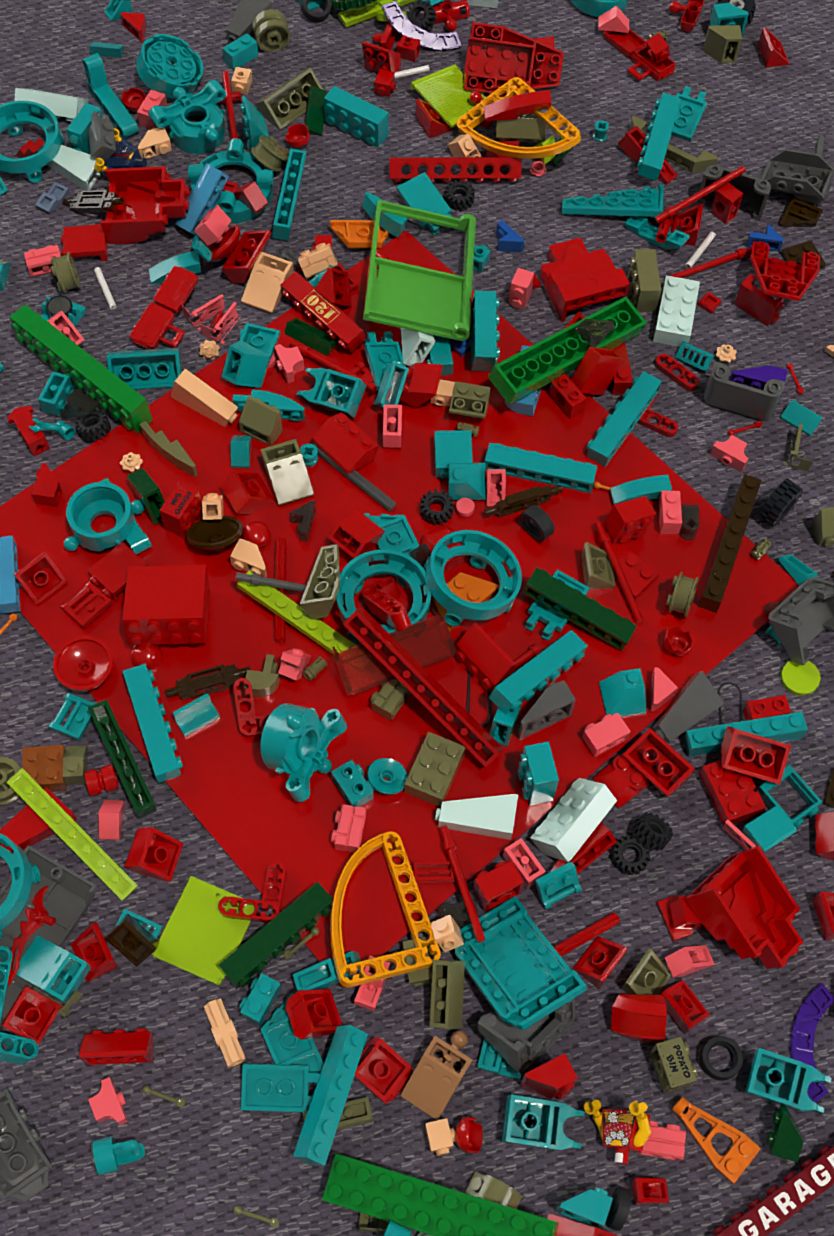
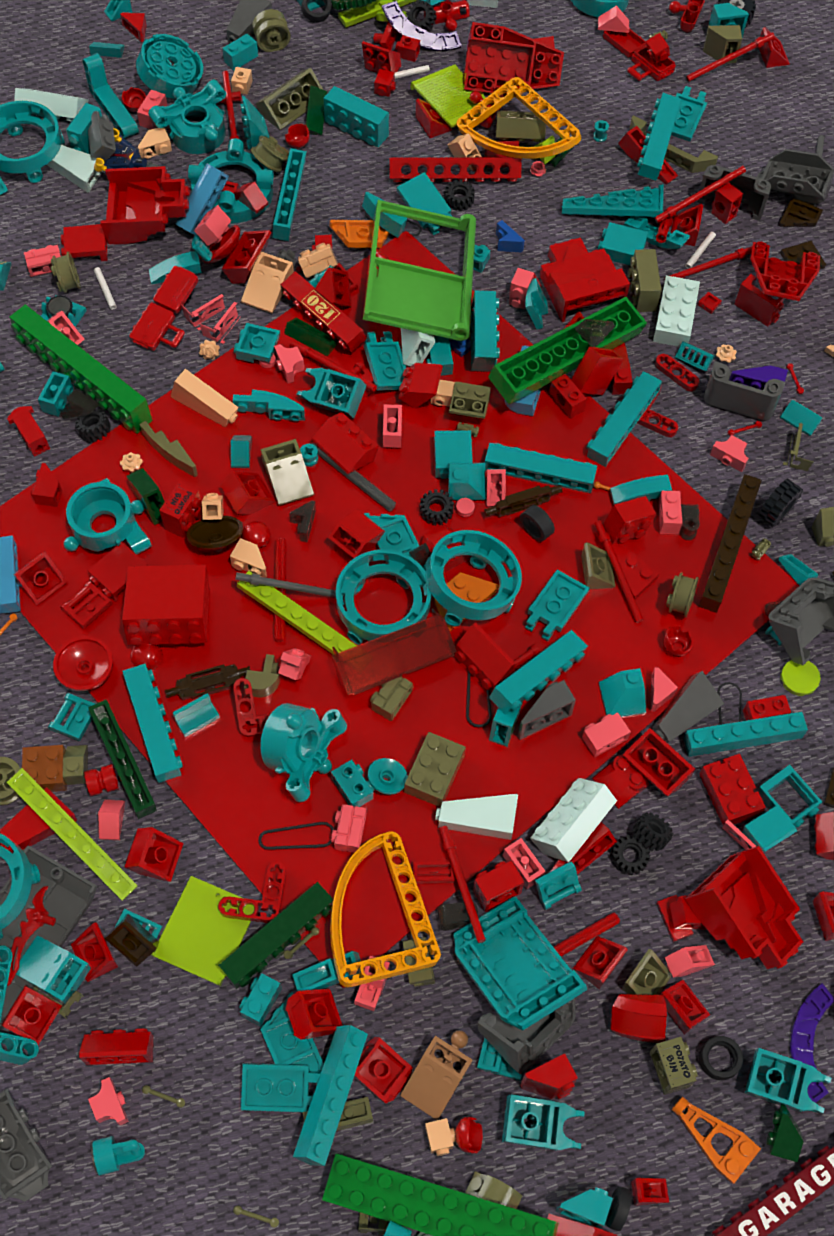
red slope [16,138,44,158] -> none
teal brick [29,418,76,440] -> none
sand blue slope [35,182,71,213] -> none
dark brown piece [62,190,125,213] -> none
teal slope [107,348,182,389] -> none
light nougat piece [204,998,246,1068] -> none
red slope [209,311,224,335] -> none
teal slope [221,340,271,388] -> none
olive slope [239,396,283,446] -> none
olive wedge [300,544,340,619] -> none
olive pin [302,657,327,681] -> none
red brick [343,607,504,767] -> none
red beam [362,576,411,631] -> none
teal window [373,361,409,409] -> none
olive brick [430,959,465,1029] -> none
light nougat brick [431,915,464,952] -> none
red slope [484,90,552,121] -> none
teal brick [518,742,559,806] -> none
dark green brick [521,567,637,651] -> none
torso [584,1099,651,1165] -> none
coral brick [636,1121,686,1161] -> none
red slope [721,726,791,785] -> none
blue slope [747,224,784,252] -> none
none -> black piece [258,822,335,850]
none -> teal slope [525,278,549,330]
none -> teal brick [598,222,648,266]
none -> red bar [686,32,775,81]

